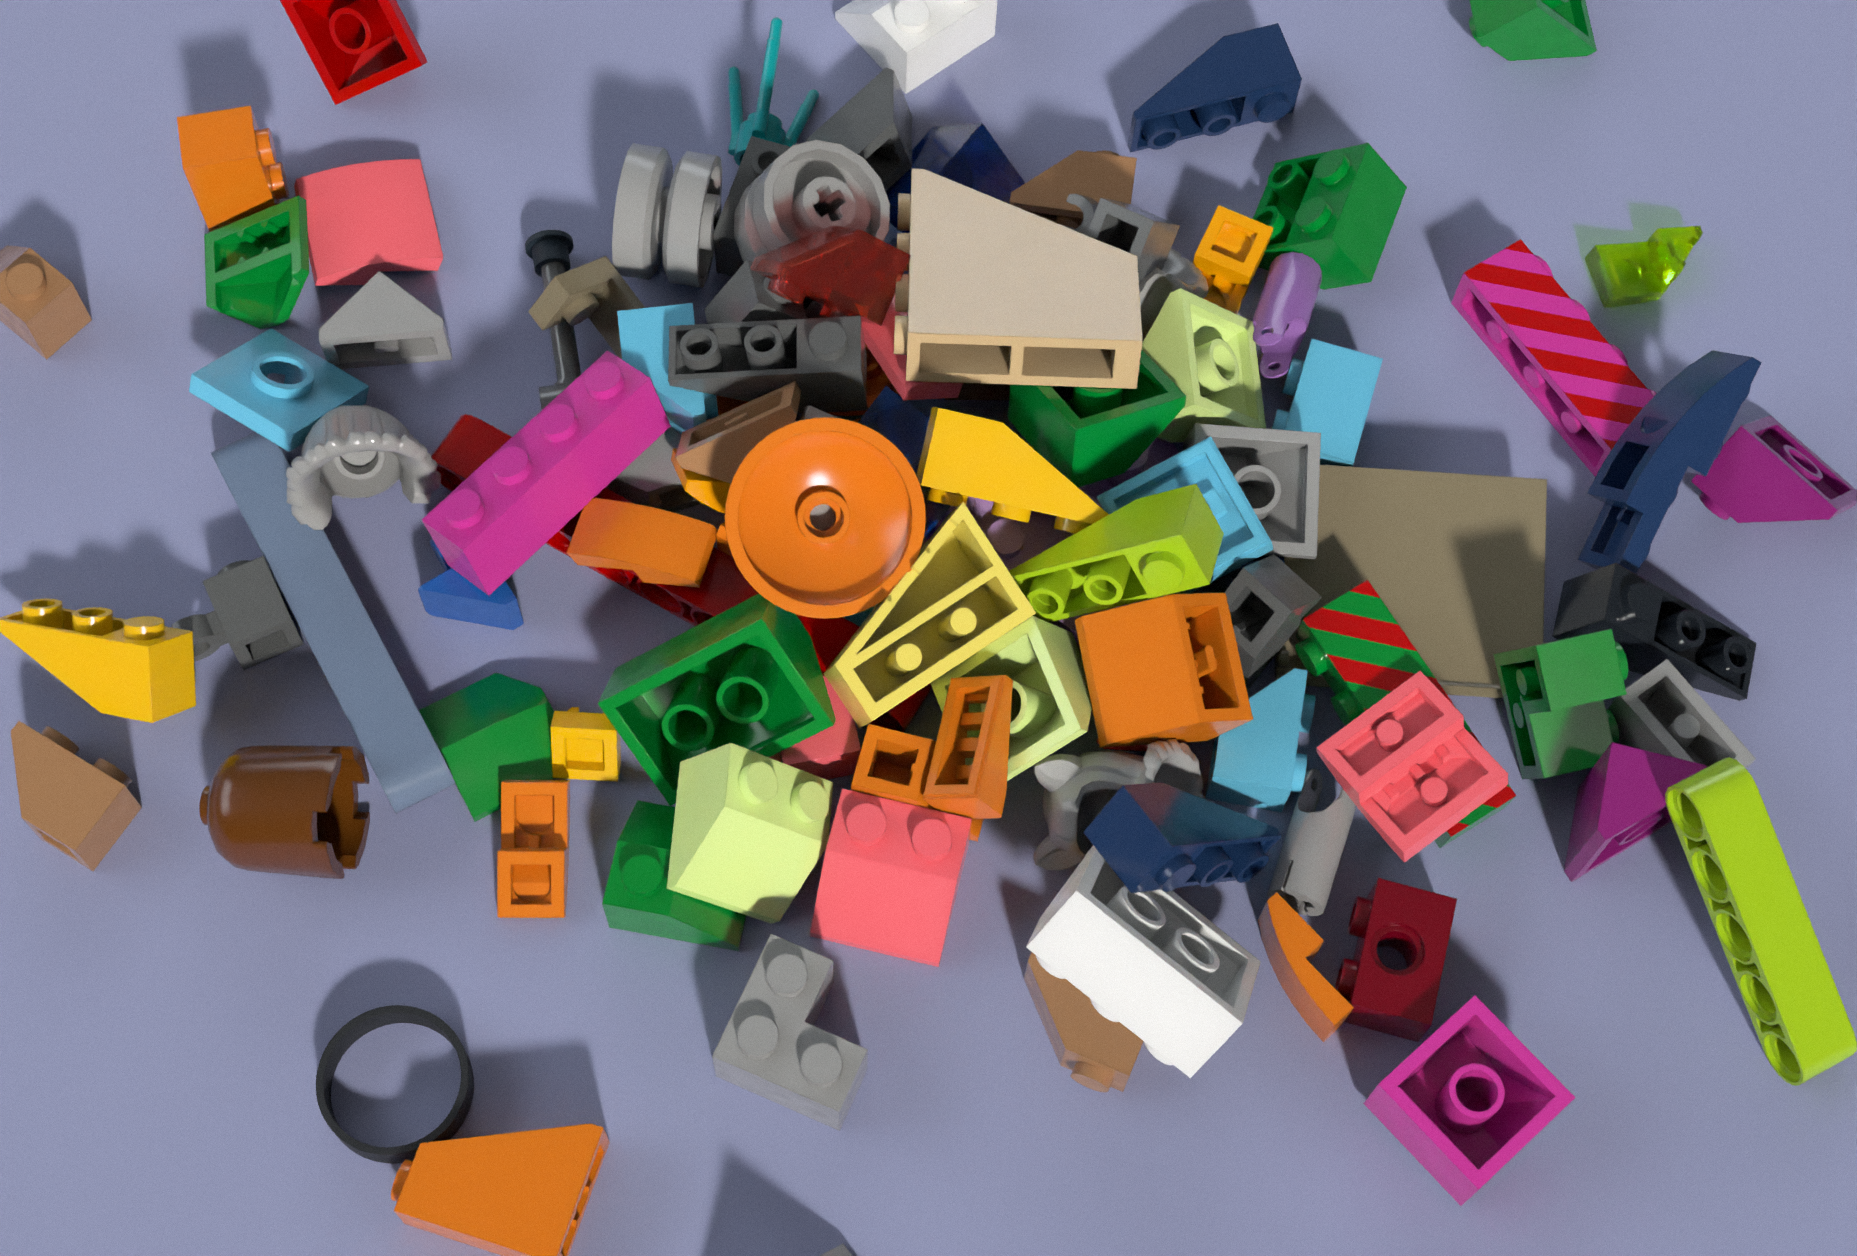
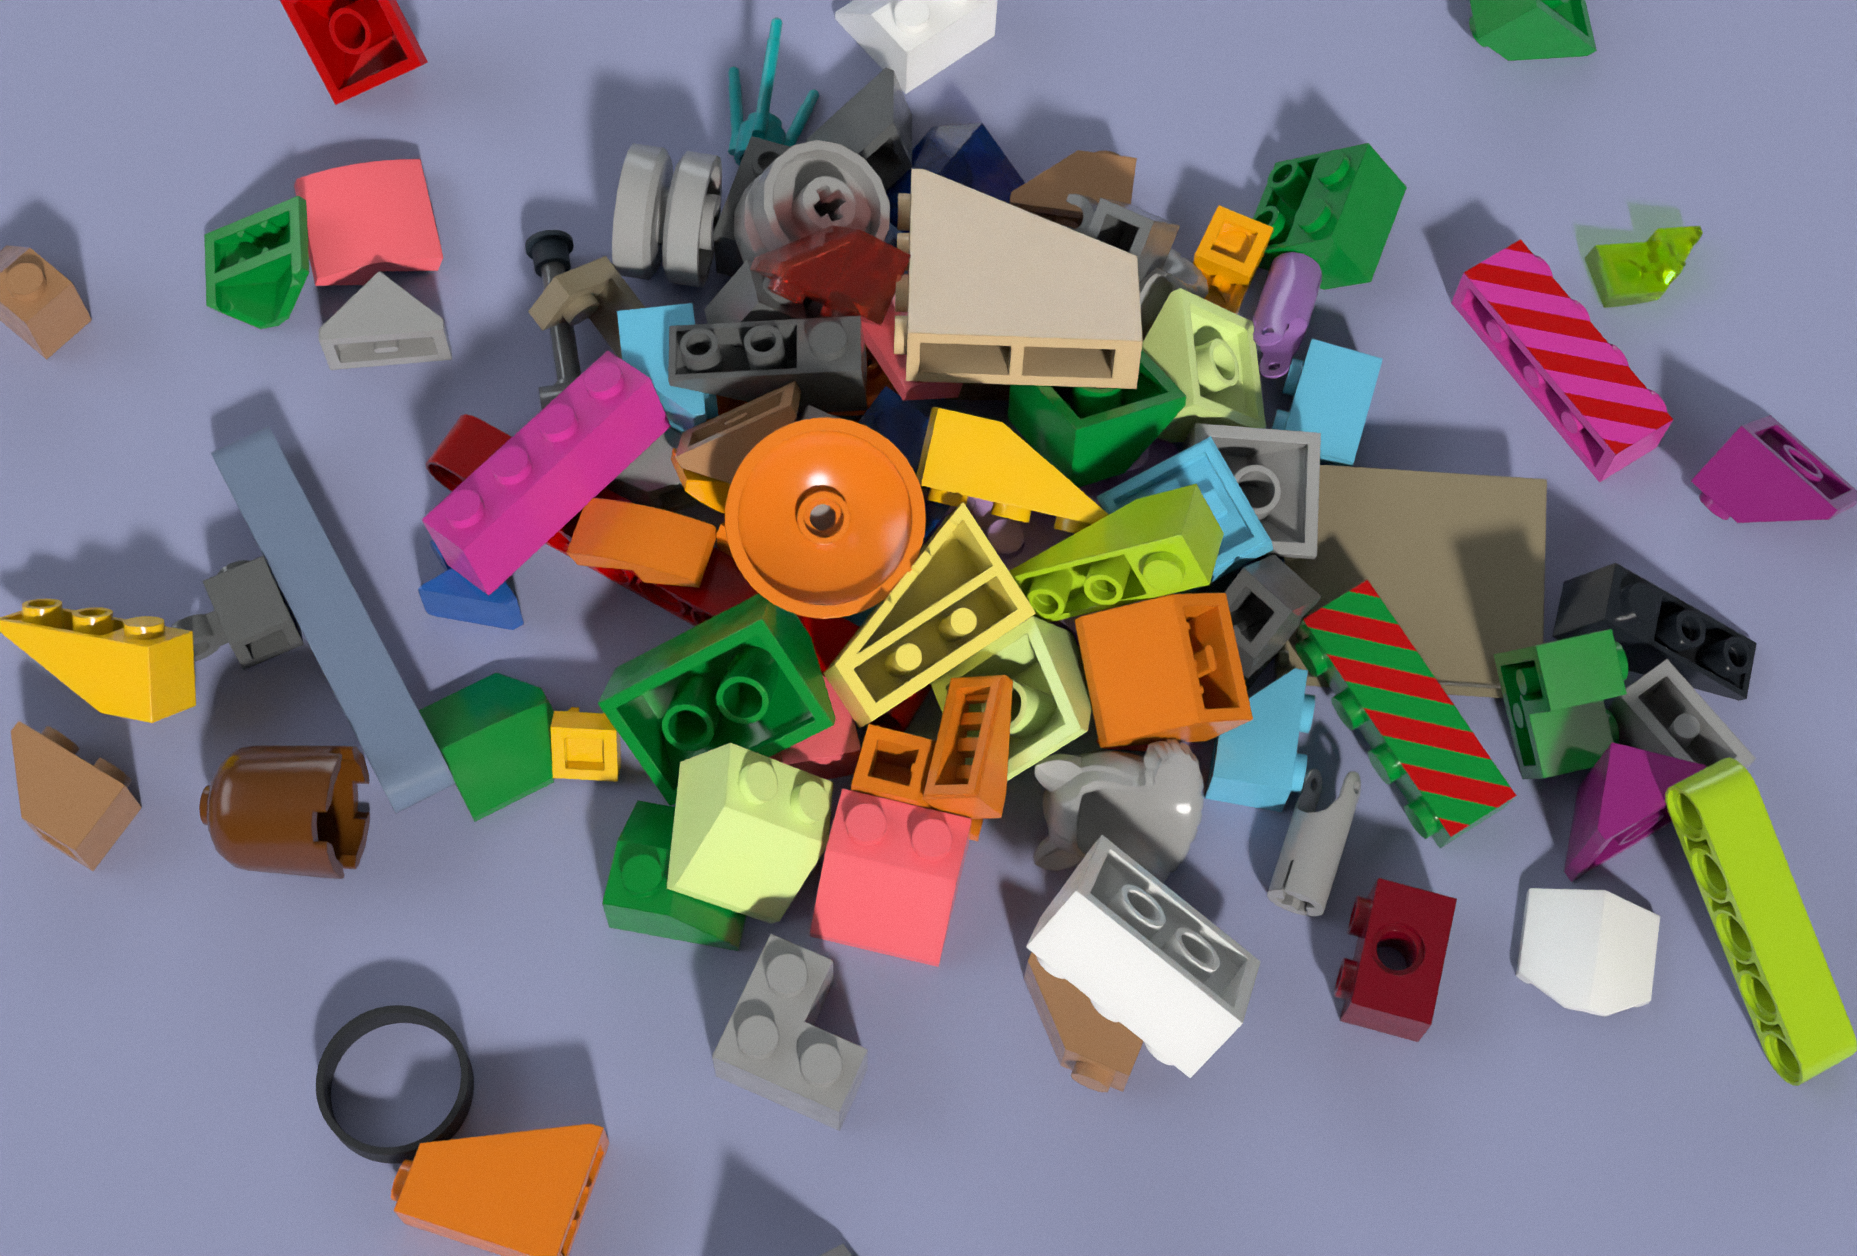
orange brick [177,105,289,232] -> none
medium azure piece [189,328,369,452] -> none
light grey hair [286,405,441,530] -> none
orange slope [497,780,570,918] -> none
dark blue slope [1084,782,1282,893] -> none
dark blue slope [1127,23,1302,153] -> none
orange slope [1258,892,1354,1042] -> none
coral slope [1316,671,1508,863] -> none
dark pink slope [1363,995,1576,1206] -> none
dark blue slope [1578,350,1762,574] -> none
none -> white slope [1516,888,1660,1017]

